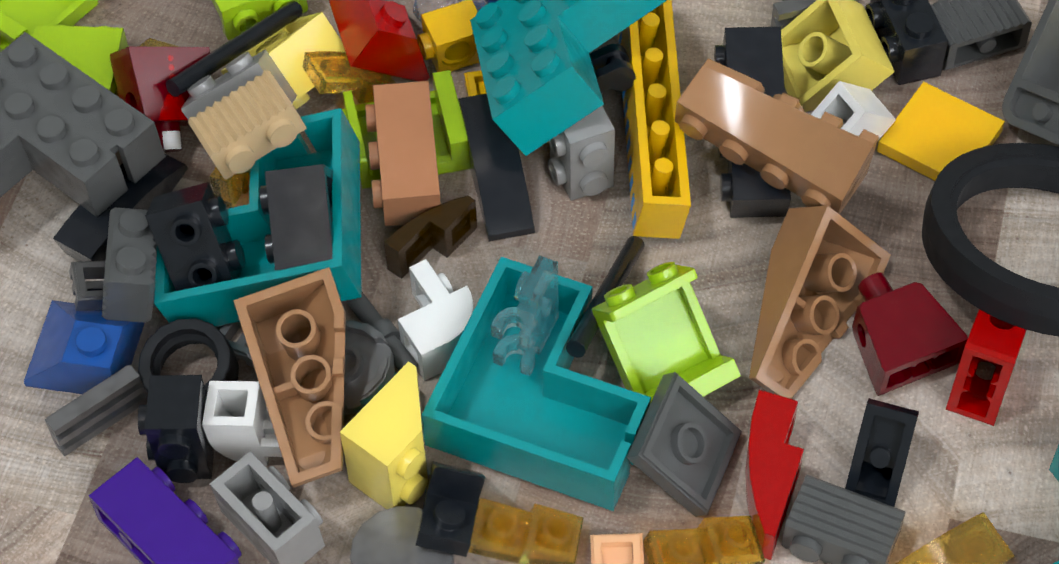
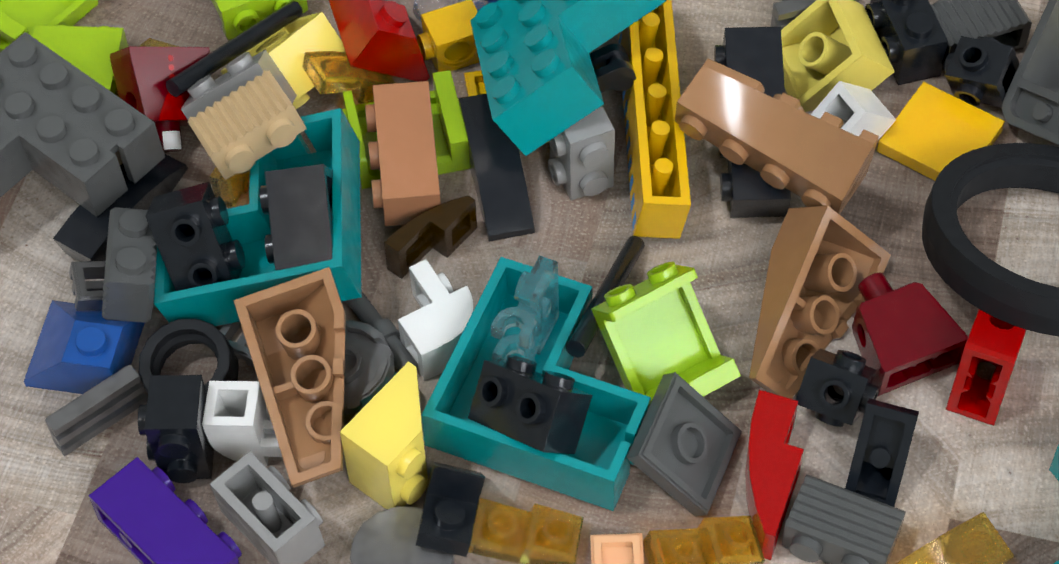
none -> black brick [468,355,593,454]
none -> black brick [796,348,879,427]
none -> black brick [944,36,1019,108]

